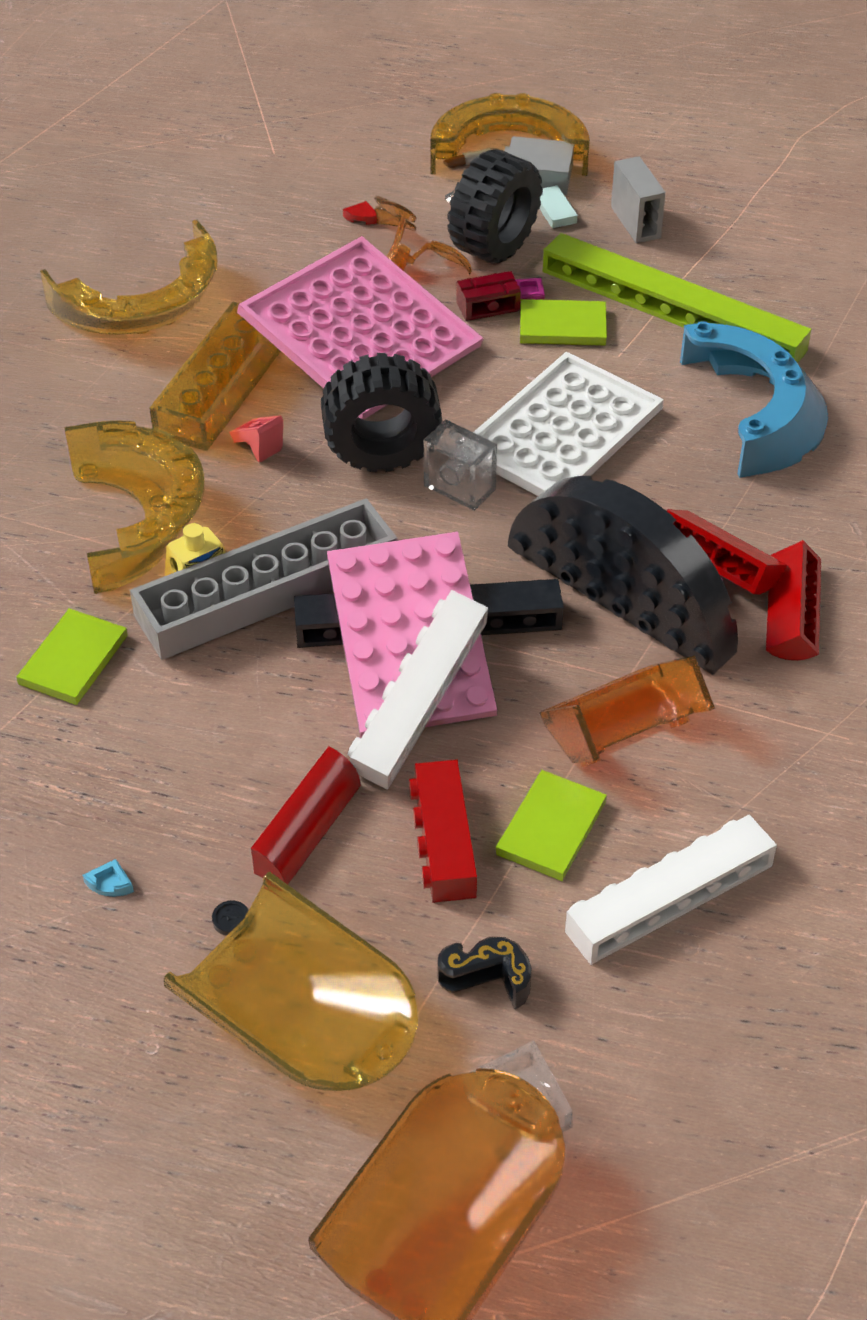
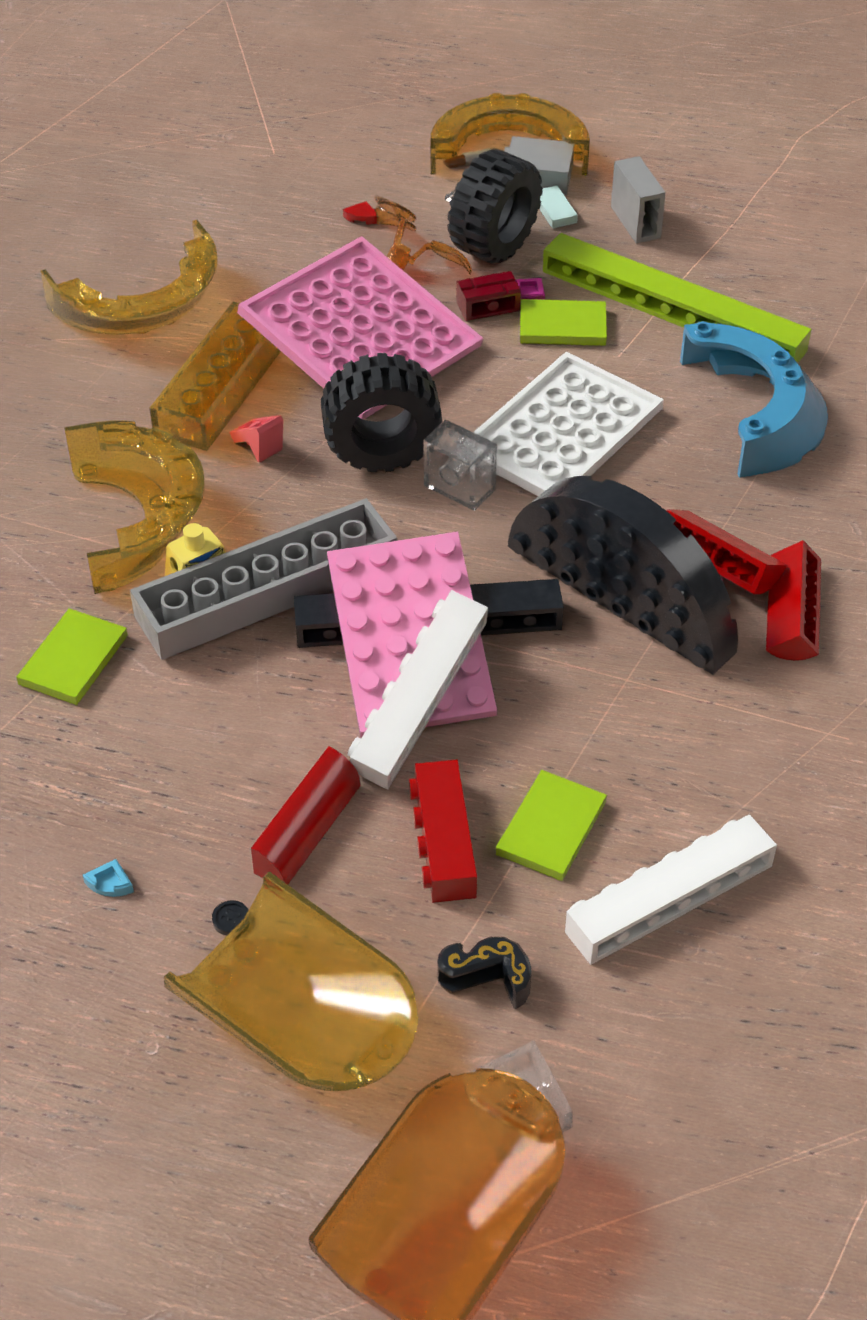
clear orange windscreen [539,656,715,767] -> none

